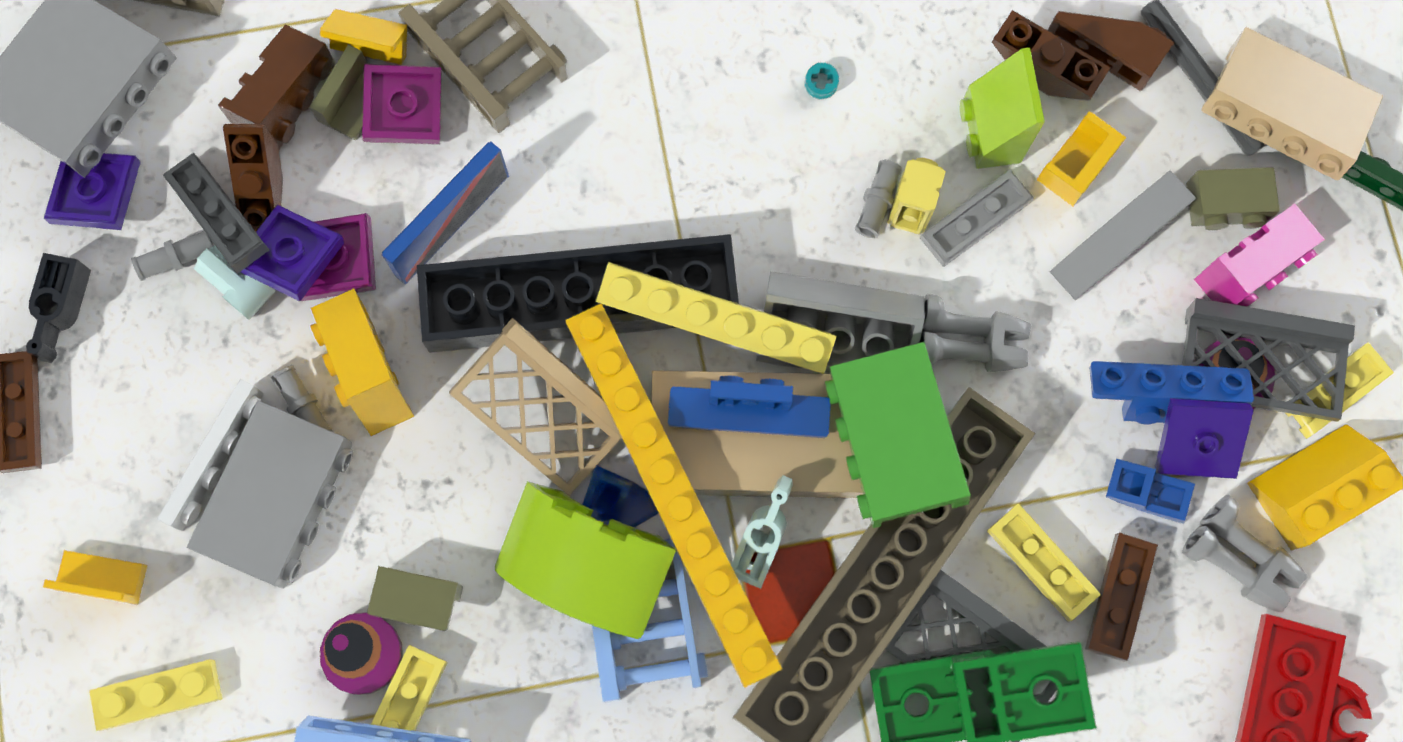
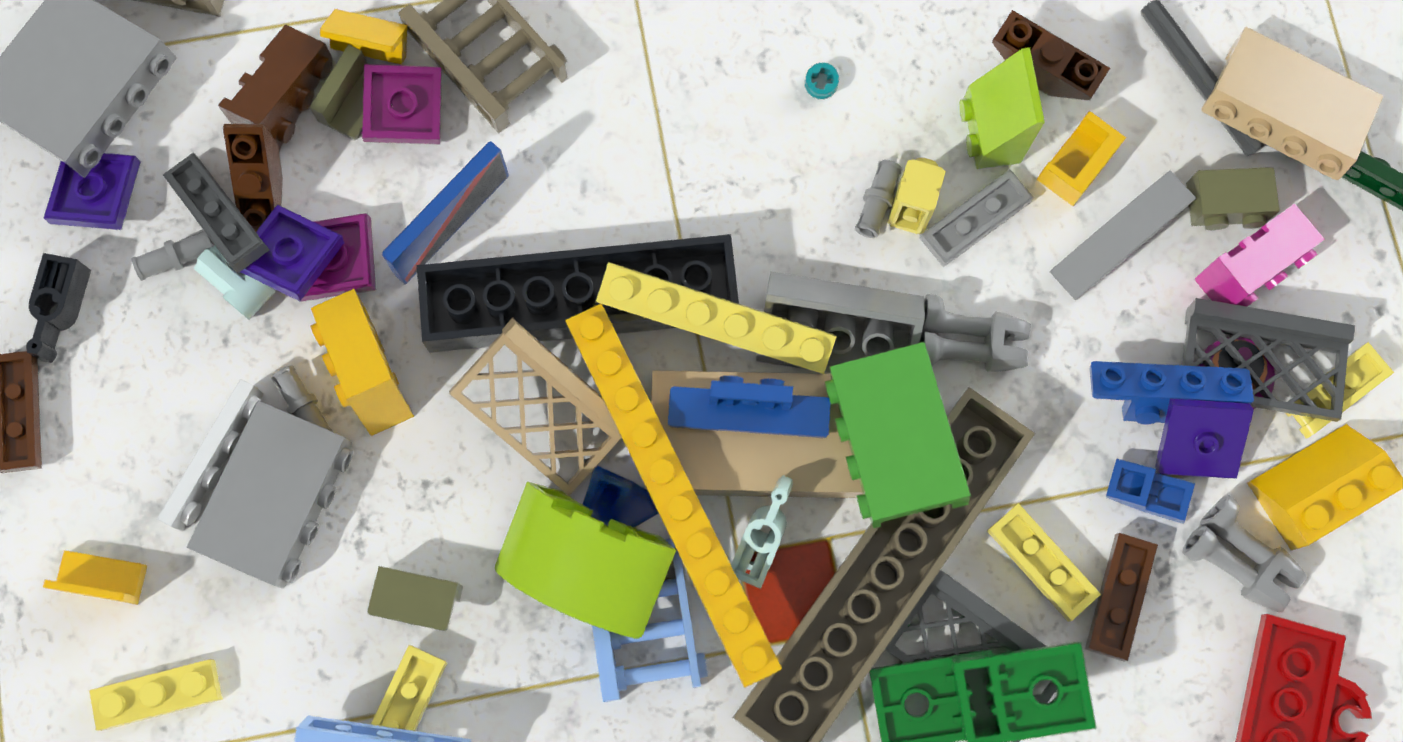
tile [320,613,403,695] -> none
reddish brown slope [1047,11,1175,92] -> none

